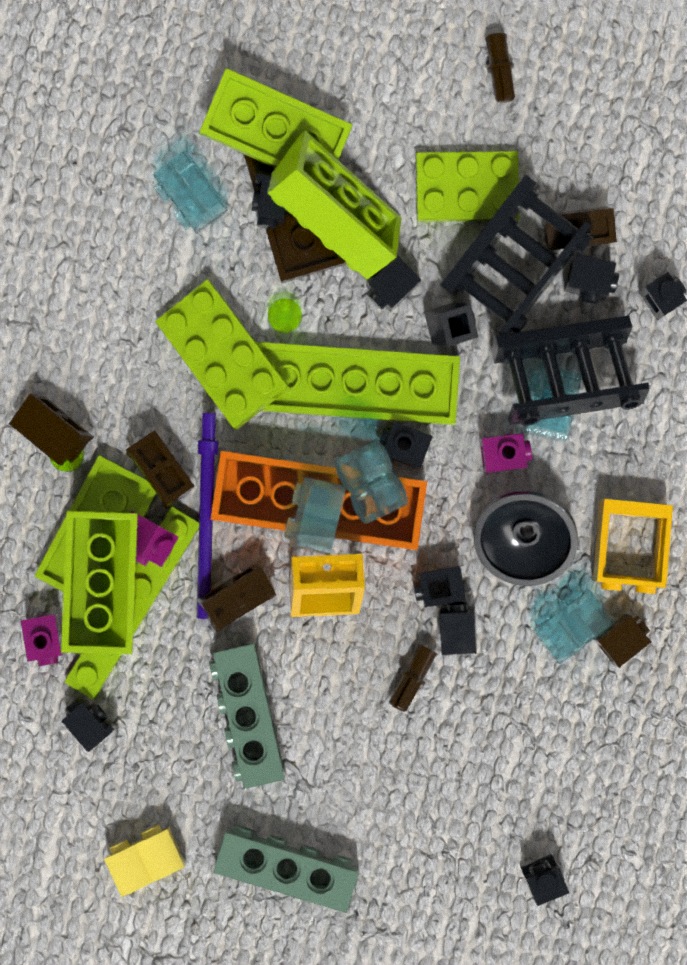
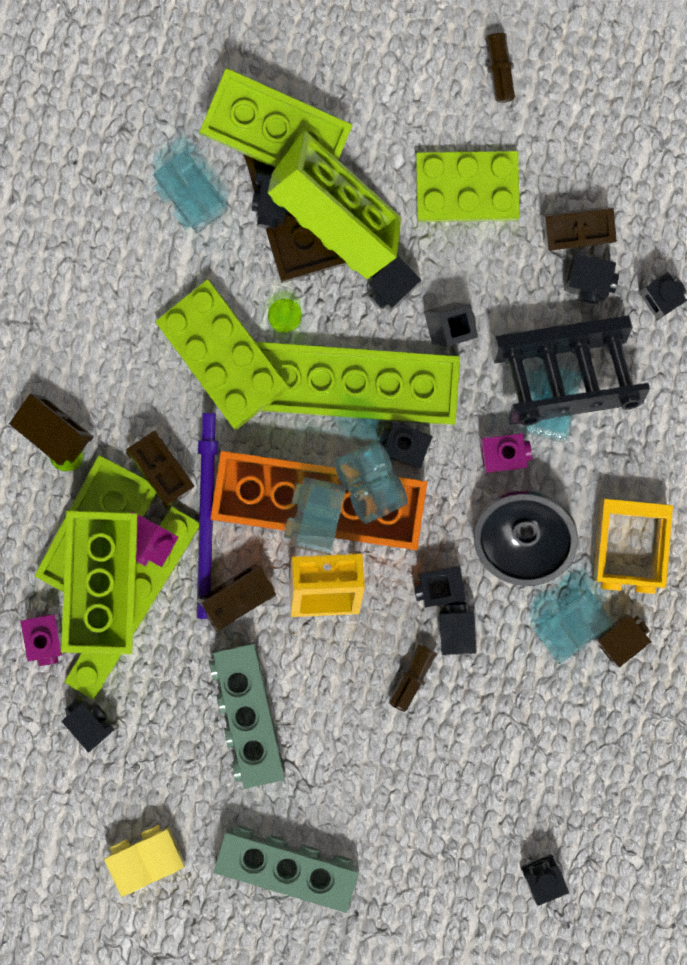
black fence [440,174,594,335] -> none

